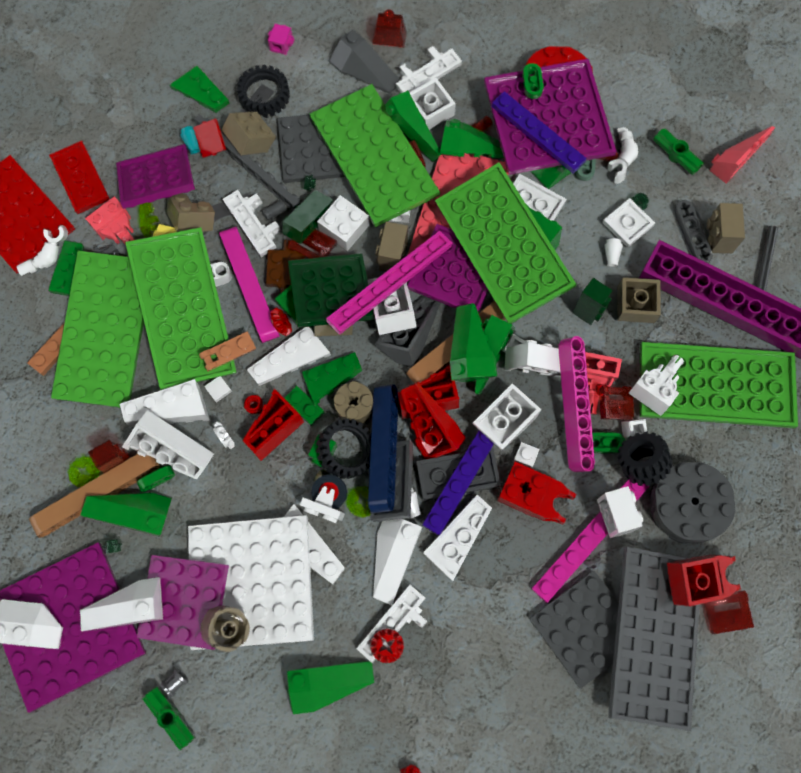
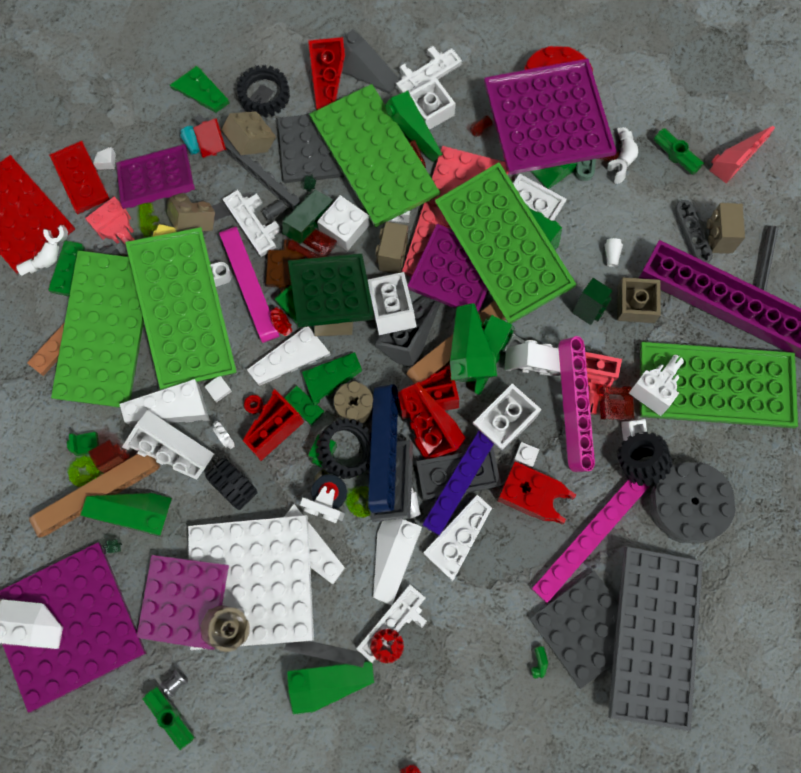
white wedge [80,577,163,631] -> none
green beam [137,465,175,492] -> none
nougat plate [199,331,256,372] -> none
dark pink brick [268,24,294,55] -> none
dark pink plate [327,231,452,335] -> none
clear red torso [373,10,407,48] -> none
green wedge [440,119,504,158] -> none
dark purple plate [492,91,587,174] -> none
green plate [522,63,544,99] -> none
green plate [592,432,626,453] -> none
white brick [597,486,643,538] -> none
white plate [603,198,655,248] -> none
clear green plate [631,193,649,210] -> none
red brick [667,555,741,606] -> none
clear red plate [704,590,754,634] -> none
none -> green bracket [67,432,100,456]
none -> white slope [94,147,116,170]
none -> black tyre [205,458,257,510]
none -> flat silver sticker [284,641,365,667]
none -> red wedge [308,37,345,110]
none -> green arm [531,646,548,679]

